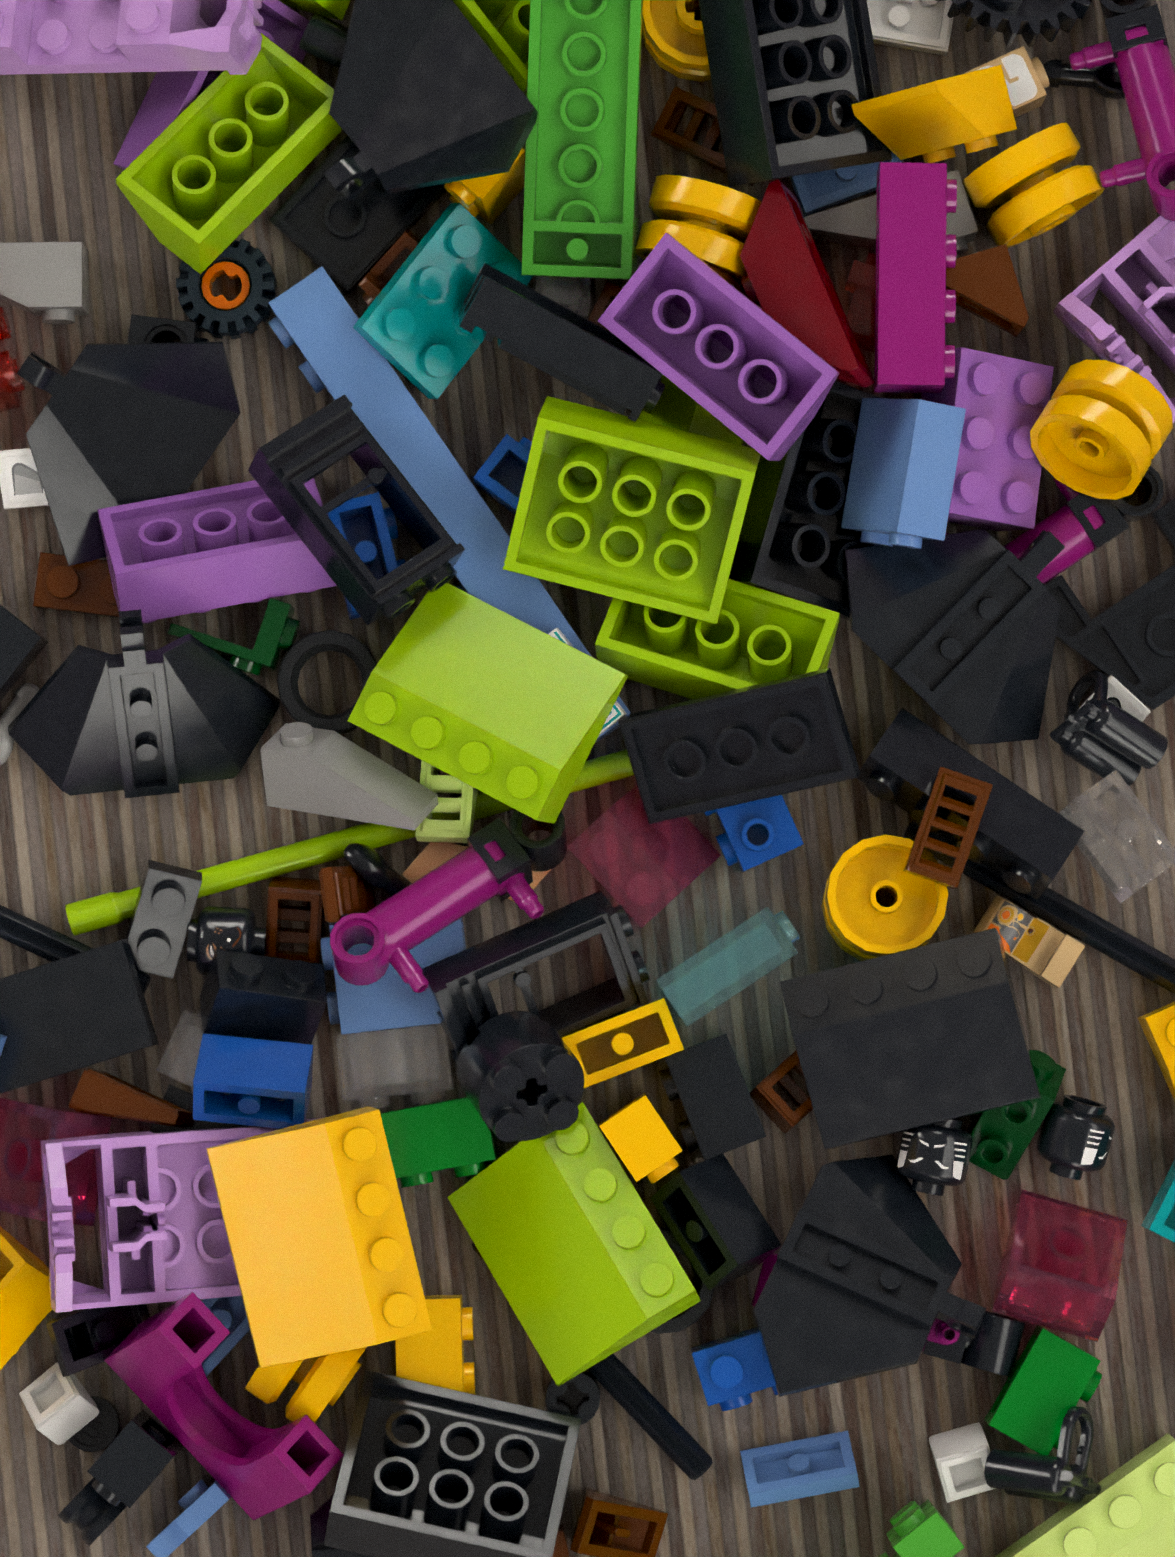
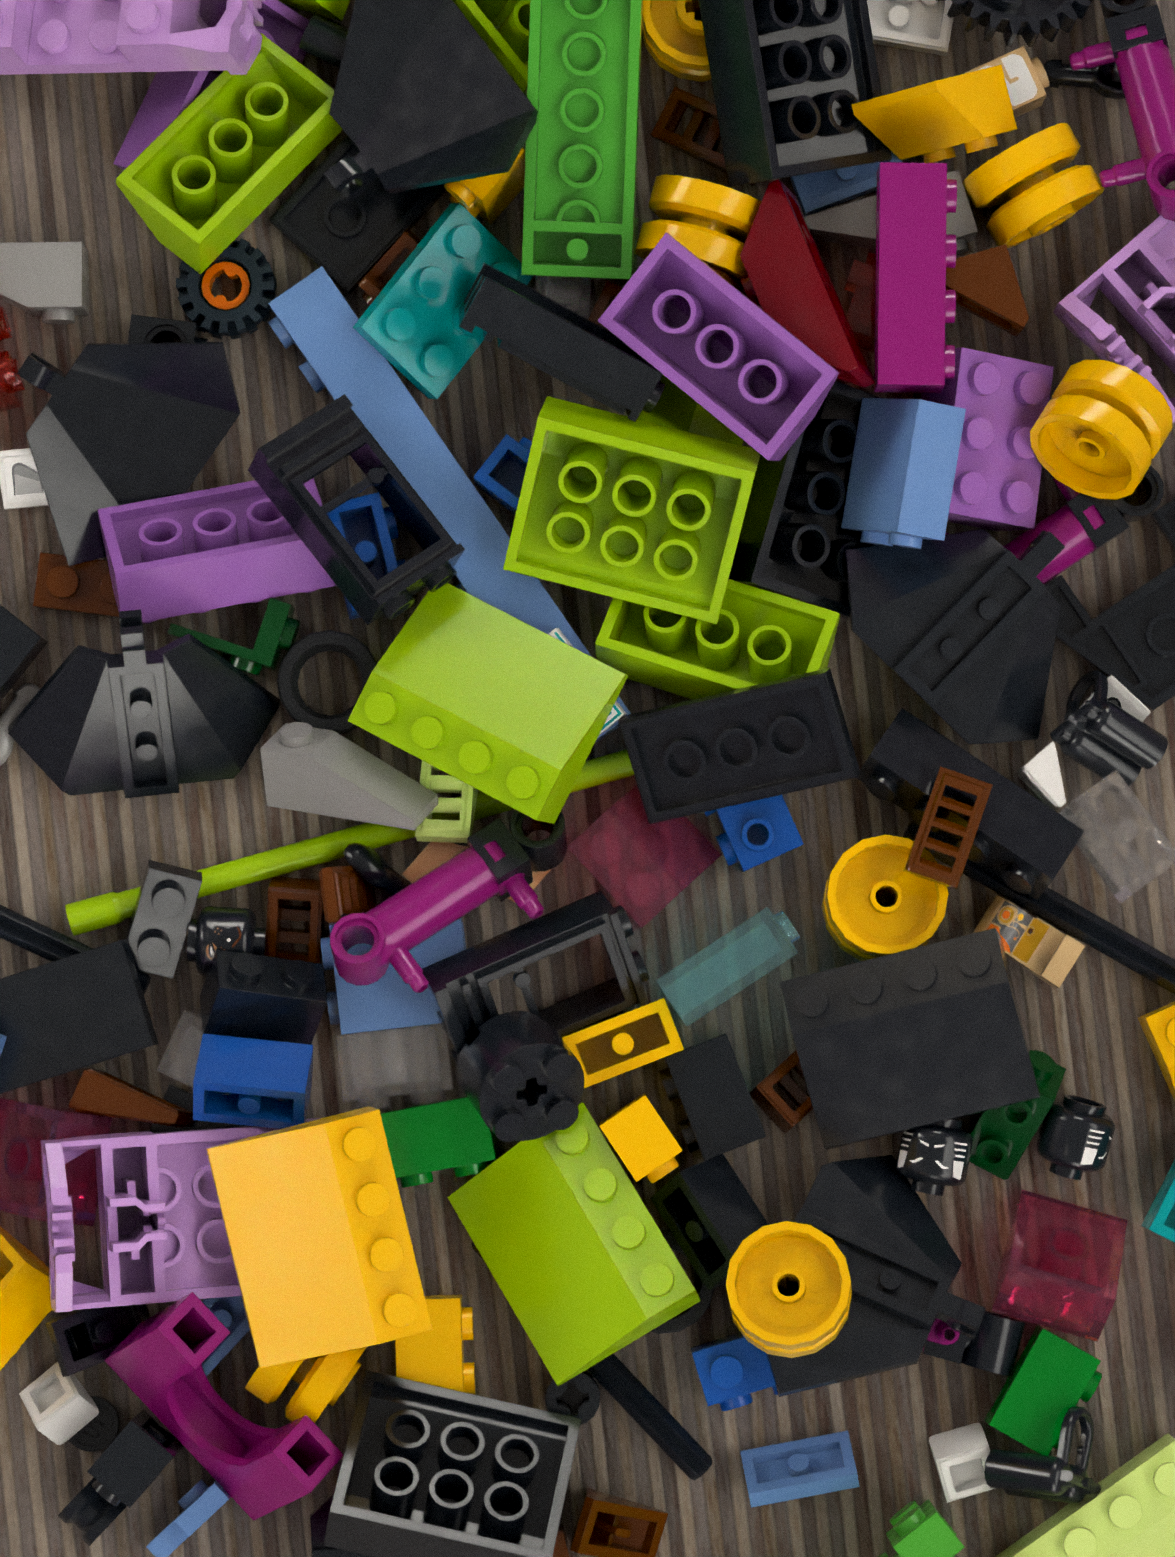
none -> yellow wheel [726,1221,852,1358]
none -> white slope [1017,741,1066,811]

